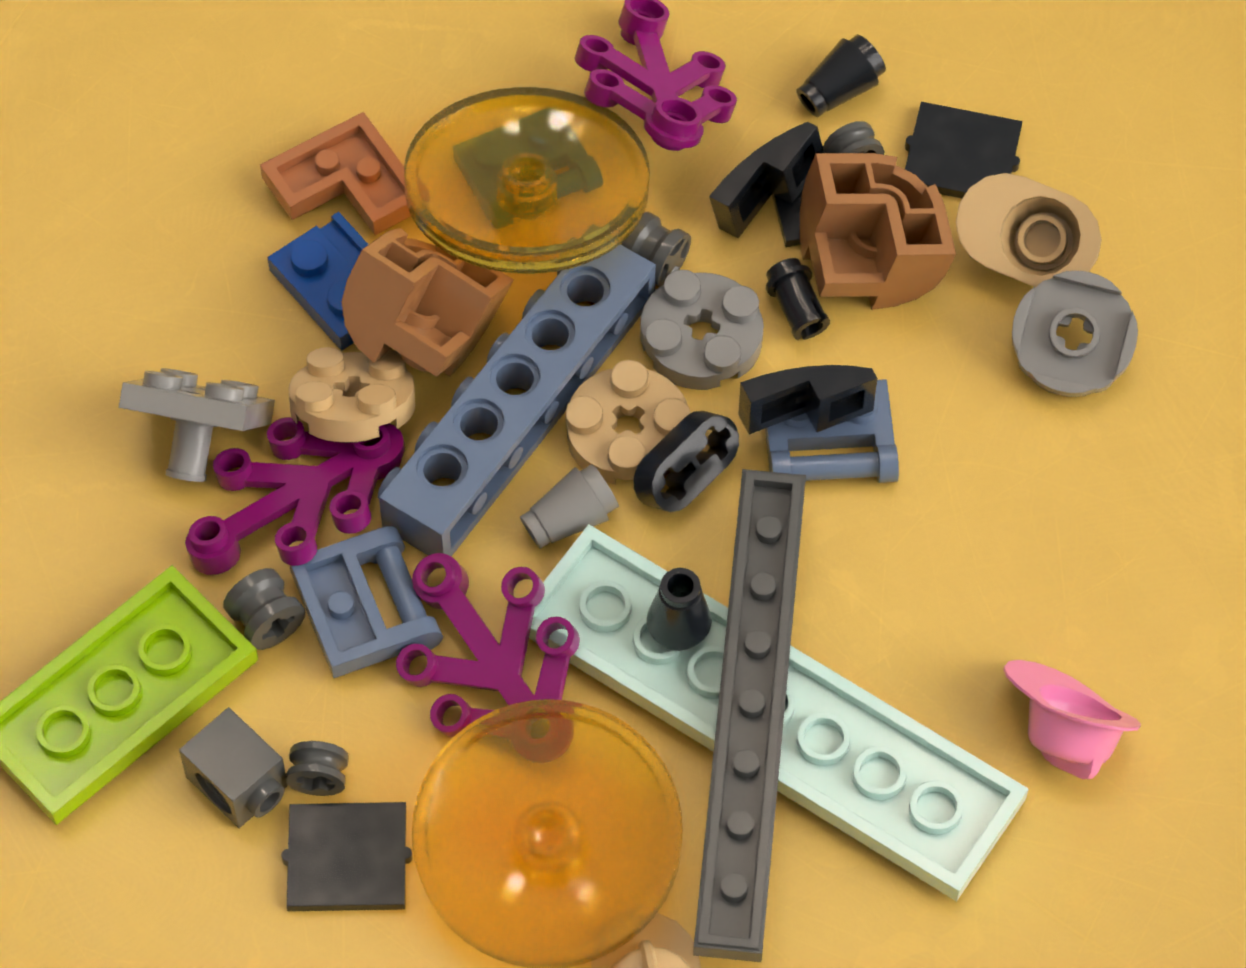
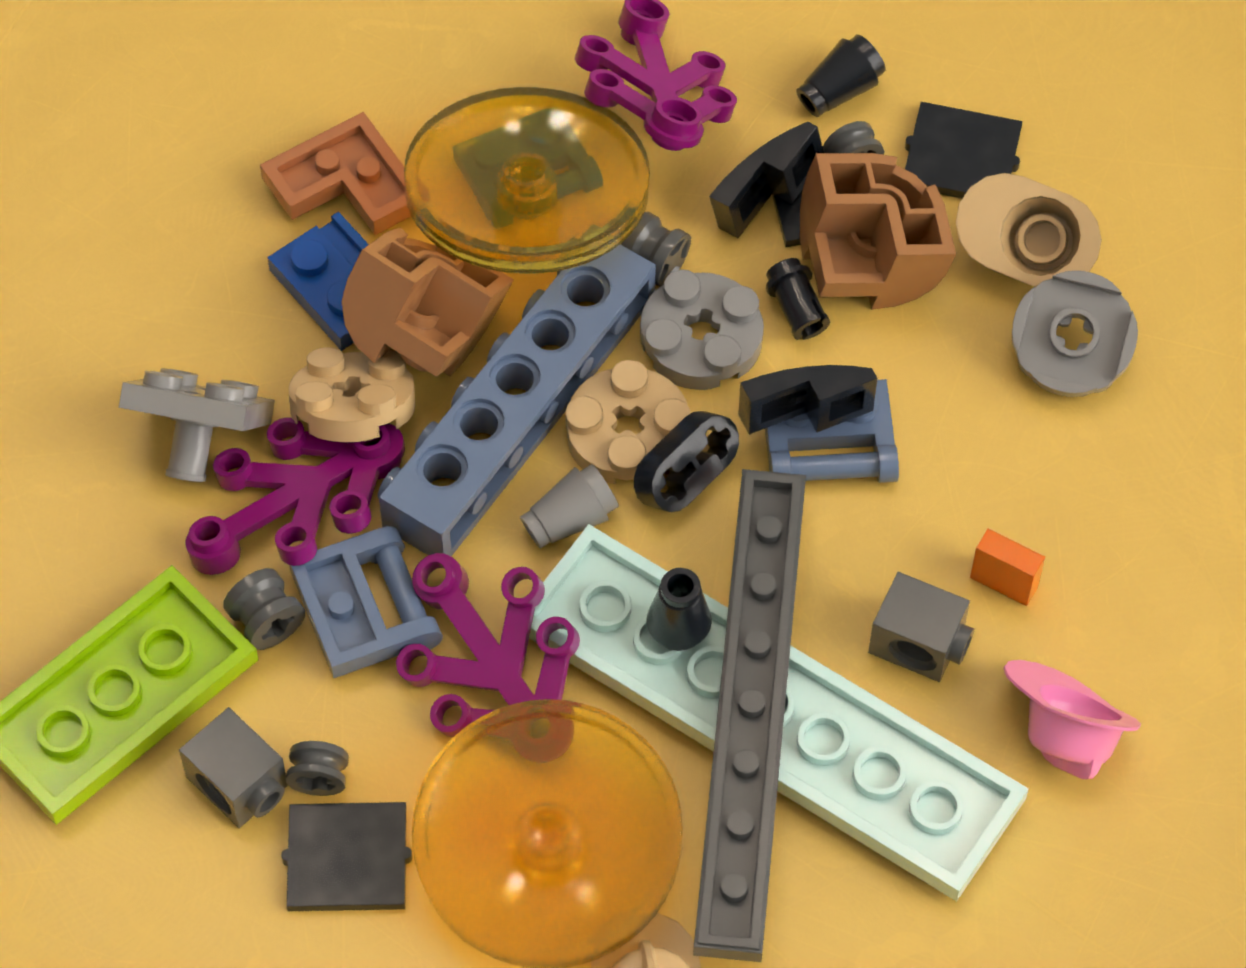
none -> dark grey brick [868,572,975,682]
none -> orange tile [970,528,1045,606]

